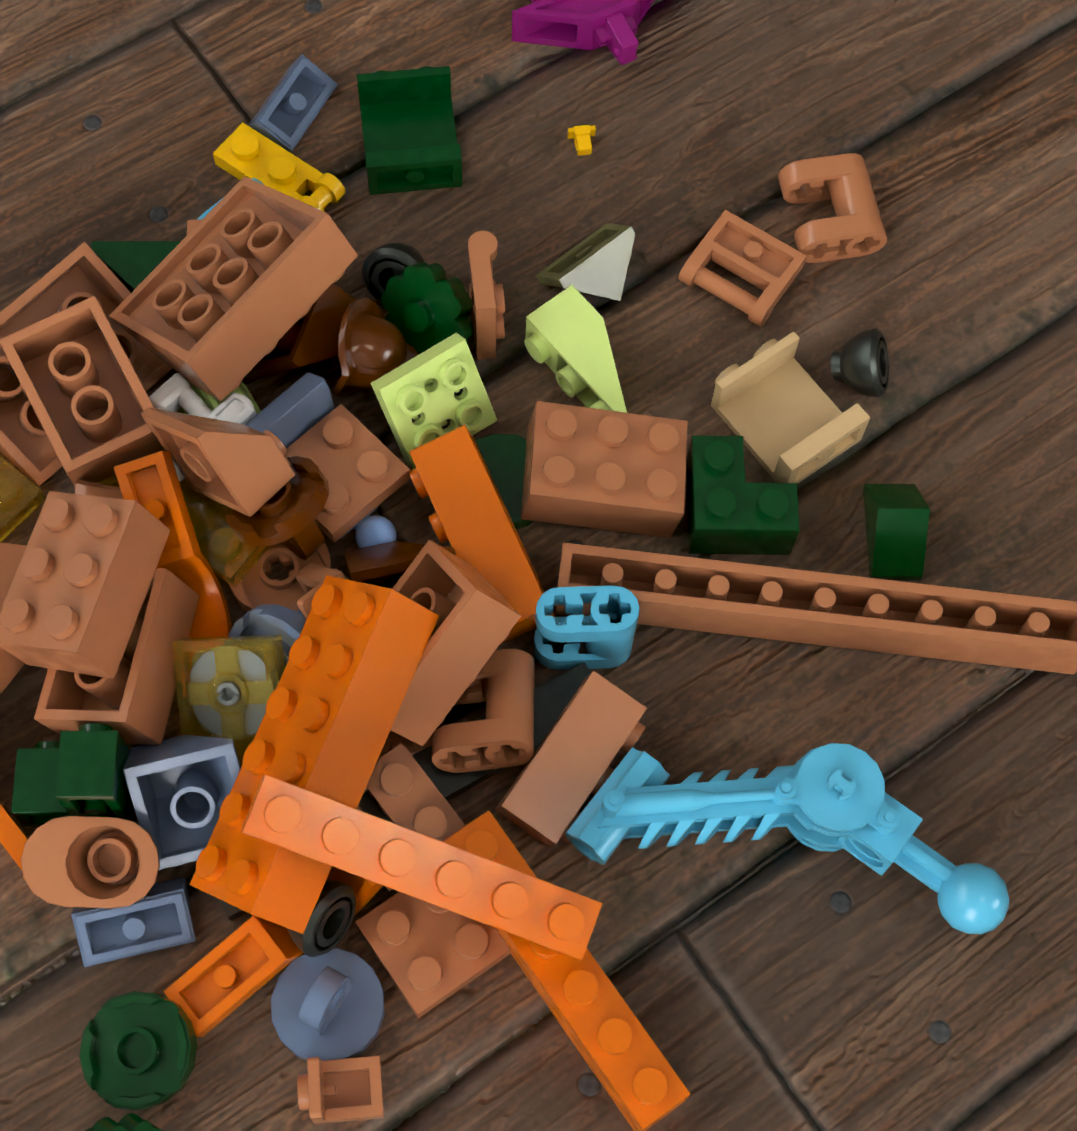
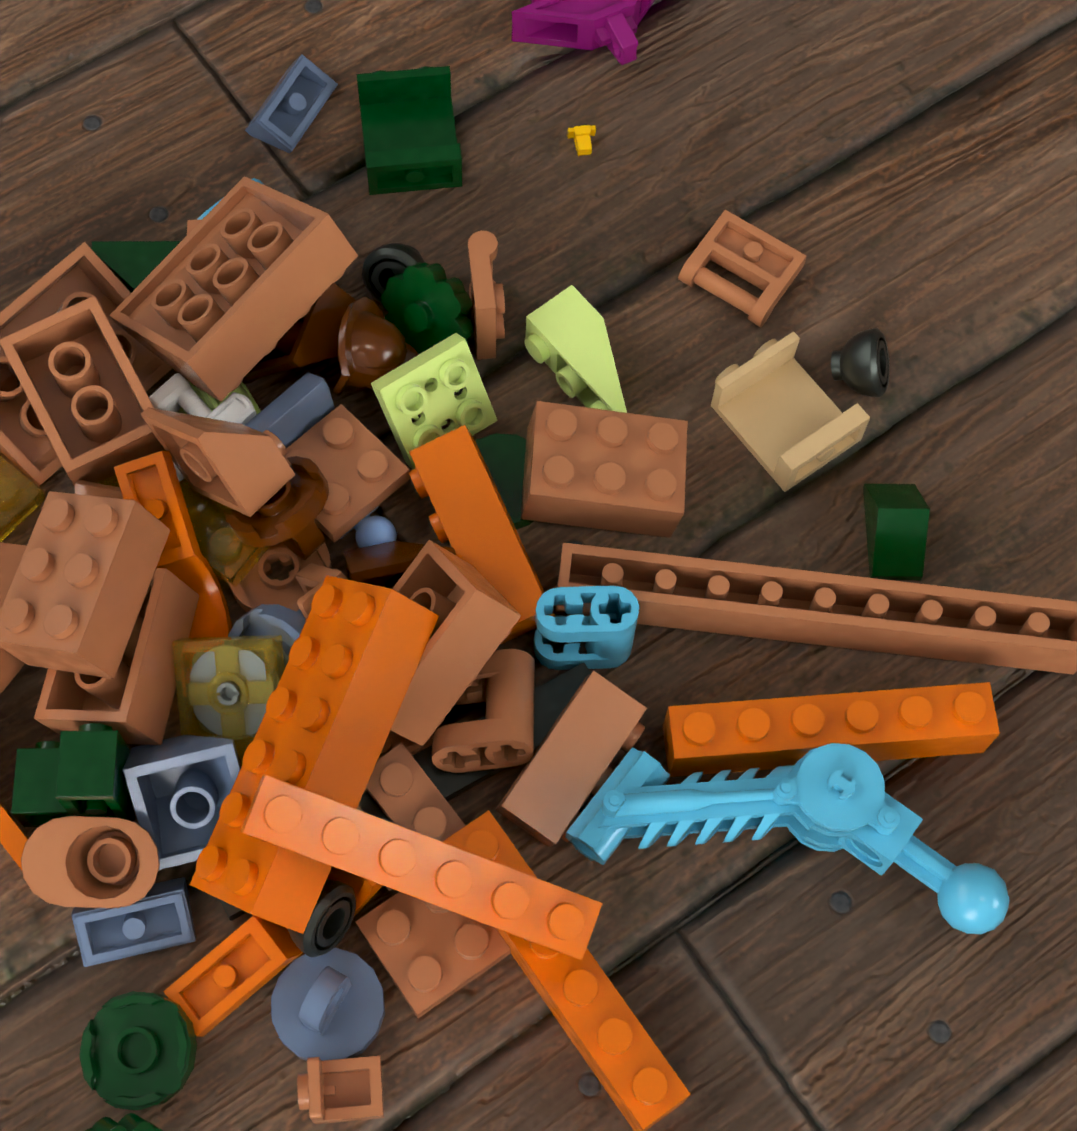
yellow plate [213,122,346,212] -> none
slope [536,223,635,301] -> none
dark green brick [686,436,800,555] -> none
nougat connector [778,153,887,263] -> none
none -> orange brick [663,682,1000,777]

